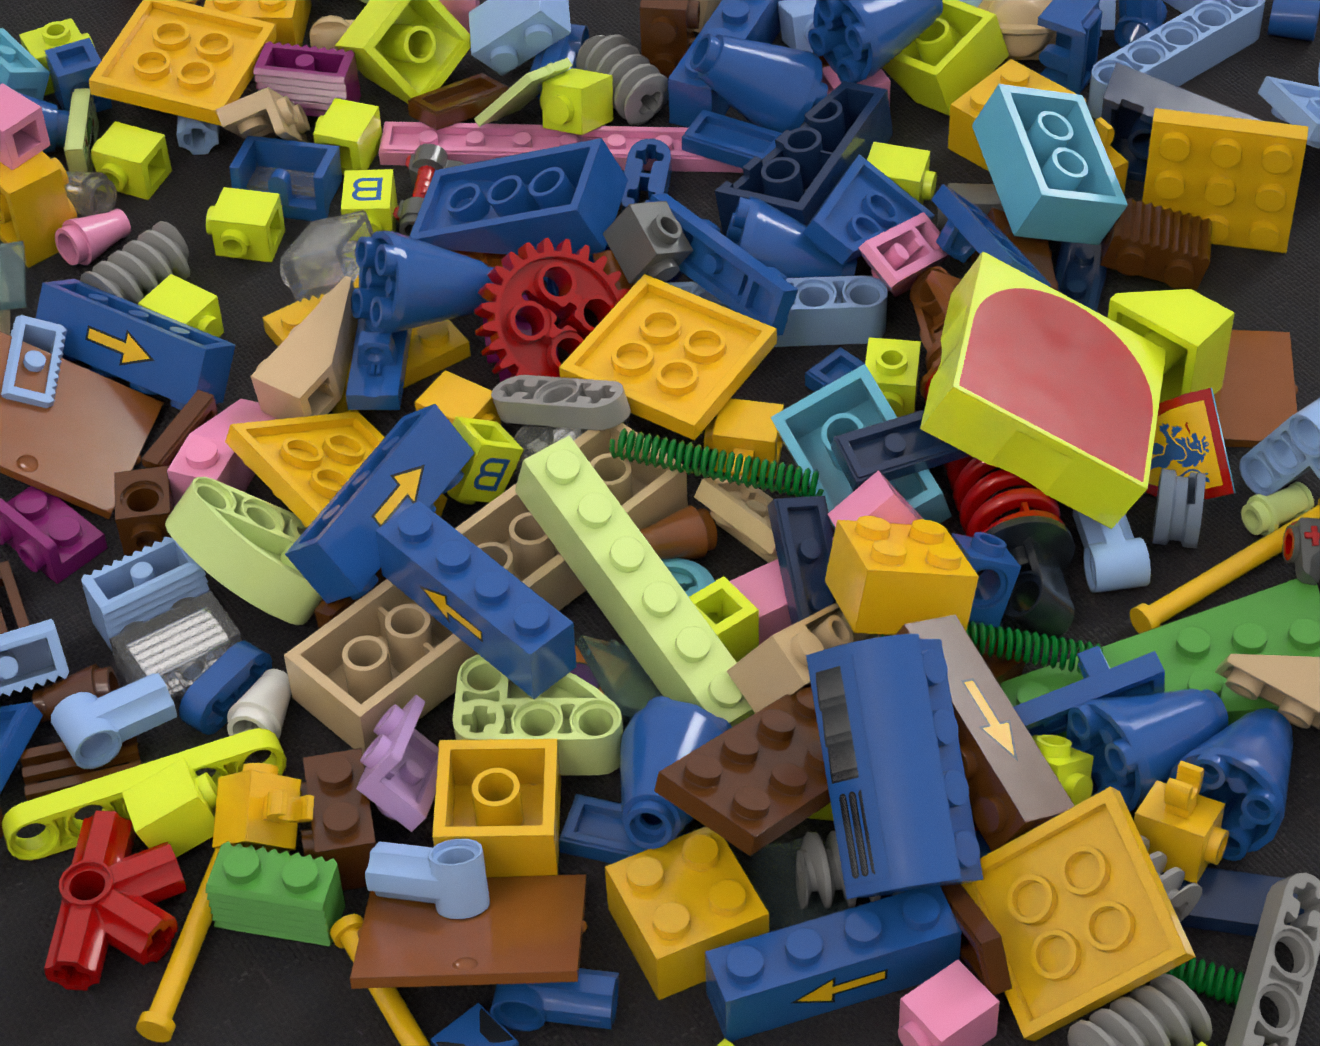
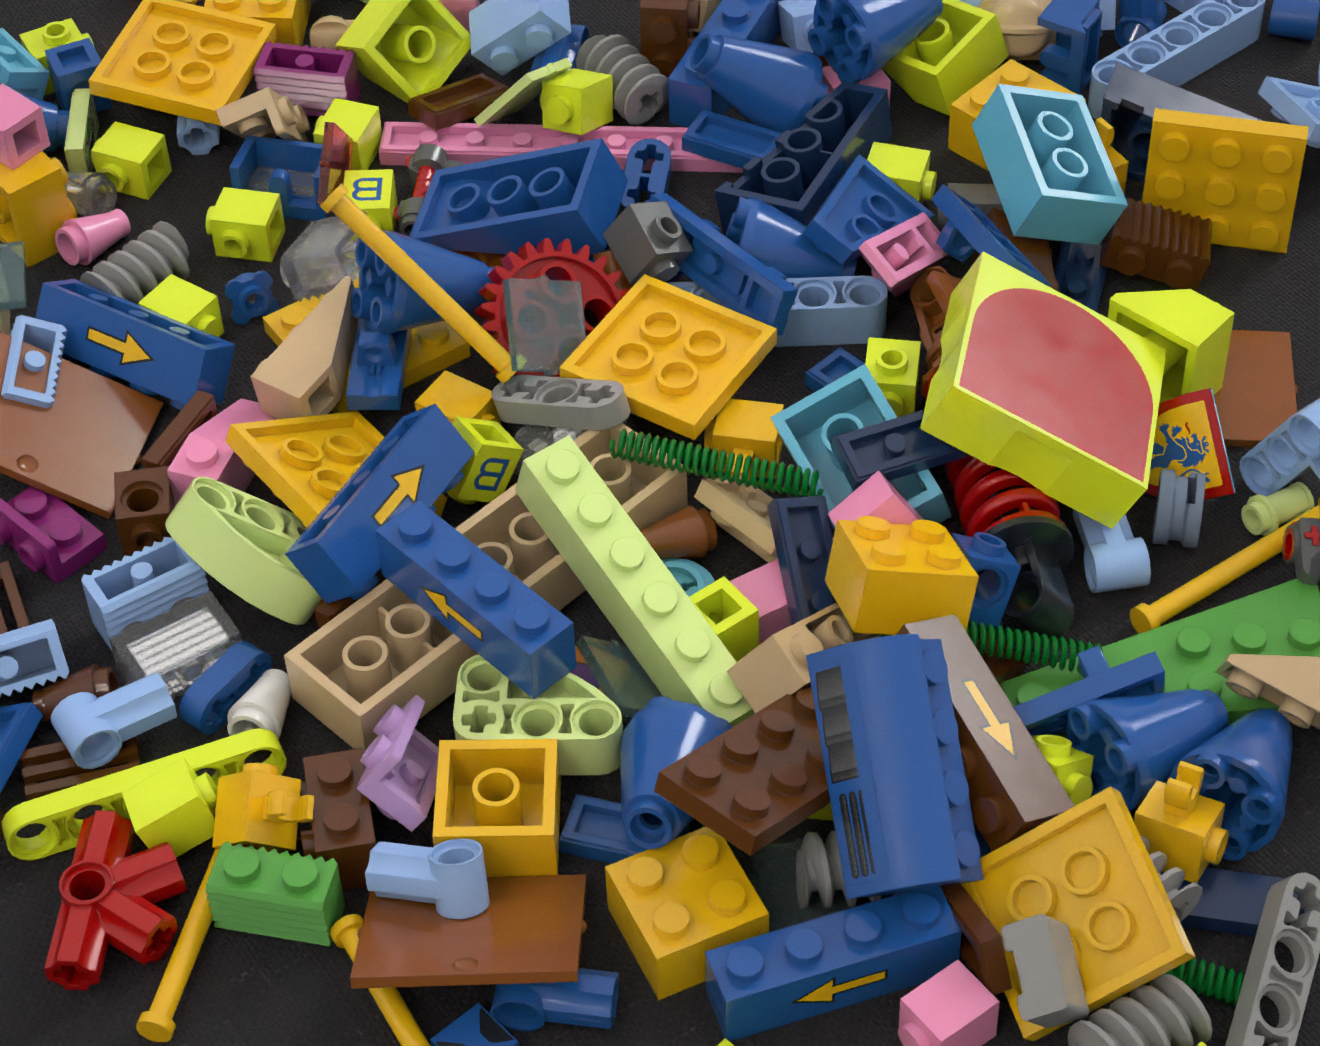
none -> blue plate [224,271,279,325]
none -> clear red piece [317,122,353,217]
none -> yellow bar [320,183,525,384]
none -> clear light blue piece [503,275,586,377]
none -> light grey piece [1001,914,1089,1028]

